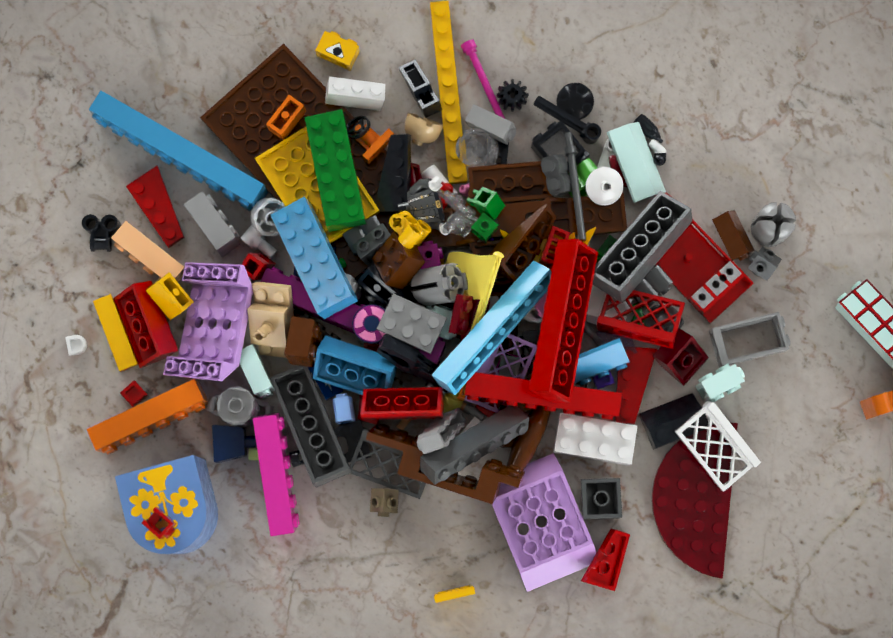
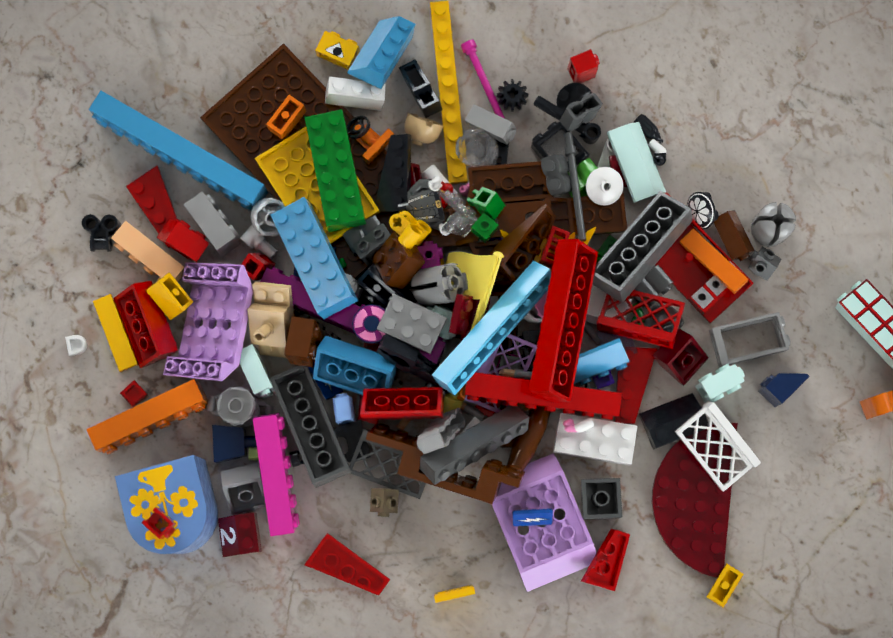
none -> red brick [156,218,209,262]
none -> dark red slope [218,512,262,557]
none -> light grey slope [221,462,266,515]
none -> red wing [304,533,391,596]
none -> dark azure slope [347,16,416,89]
none -> piece [499,369,532,380]
none -> blue slope [512,509,553,526]
none -> dark grey brick [560,93,603,131]
none -> arm [563,418,594,432]
none -> red brick [567,49,600,83]
none -> orange tile [680,229,748,294]
none -> dish [687,192,719,230]
none -> yellow slope [706,563,744,608]
none -> dark blue slope [758,373,810,407]

